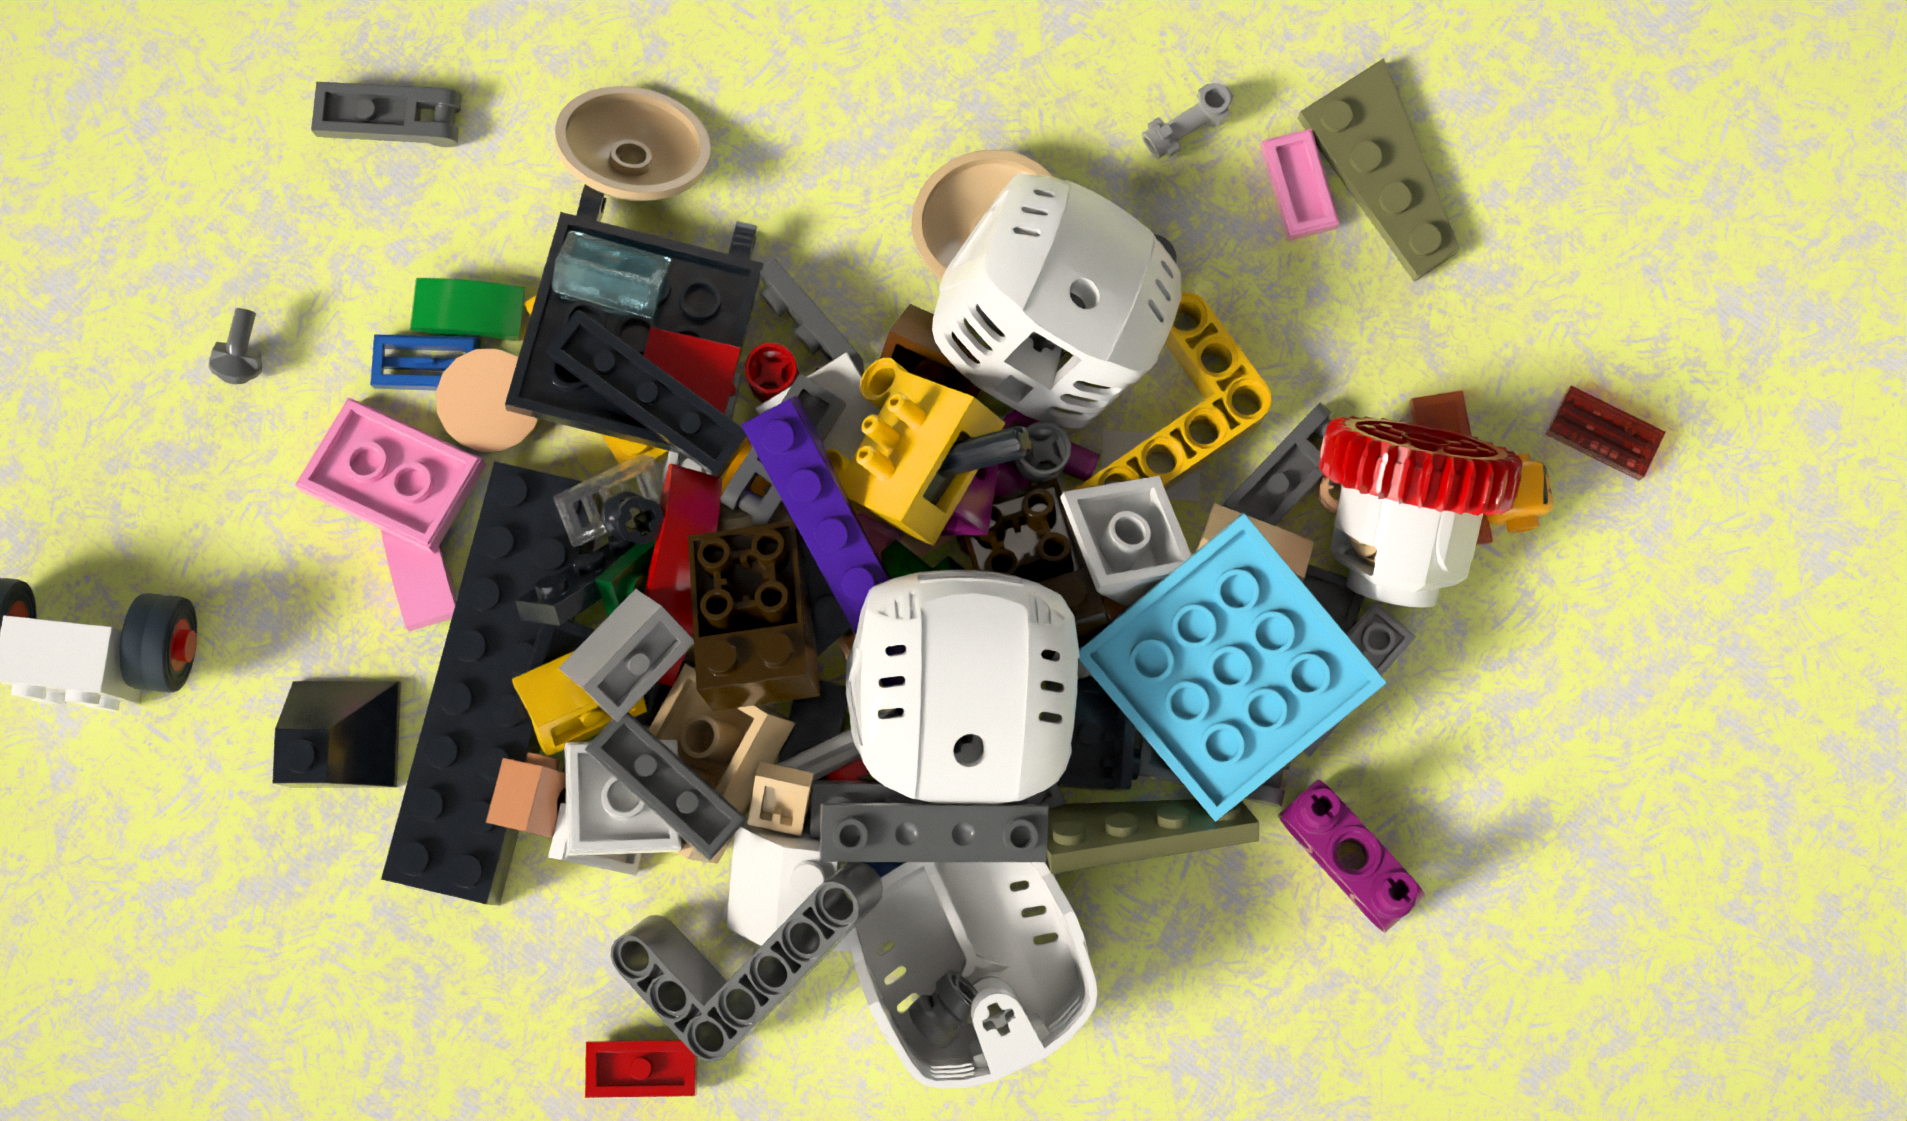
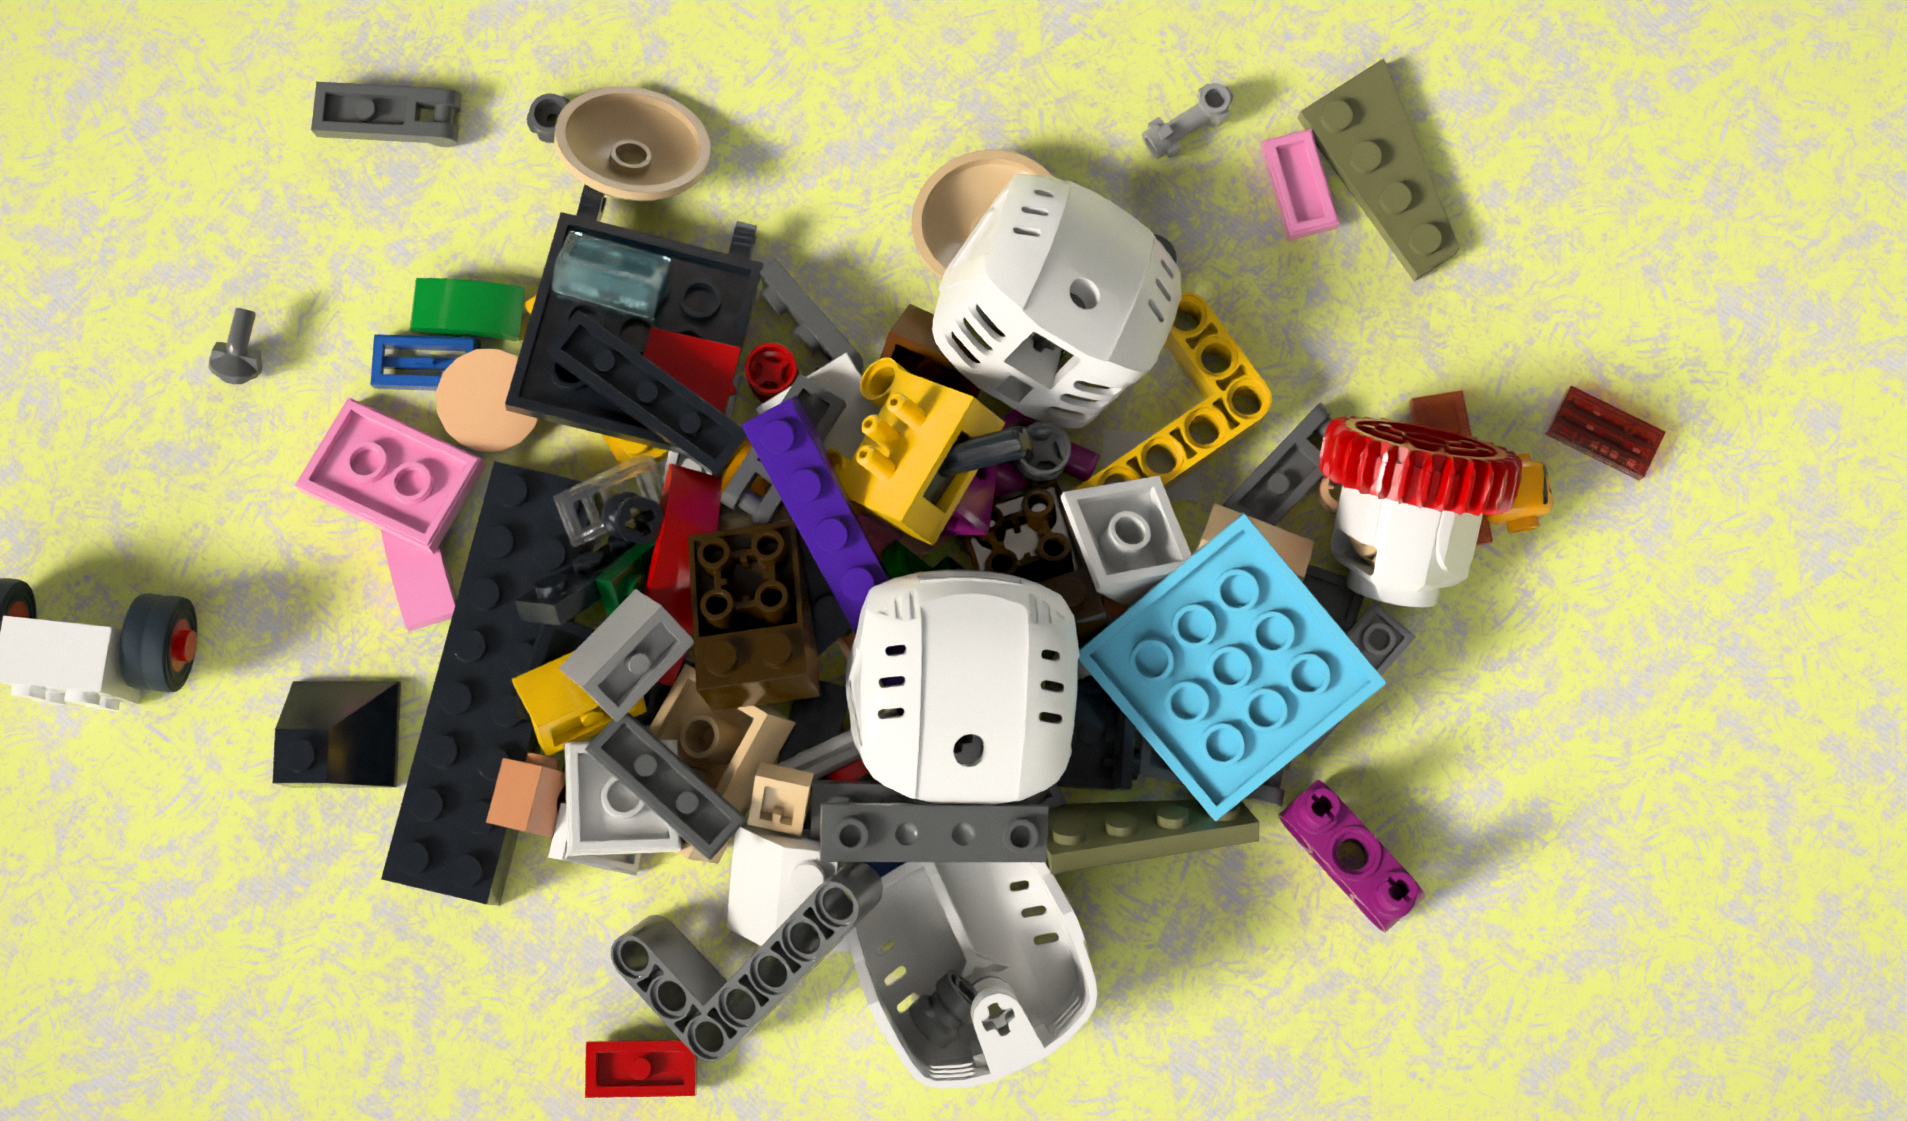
none -> dark grey plate [527,93,570,143]

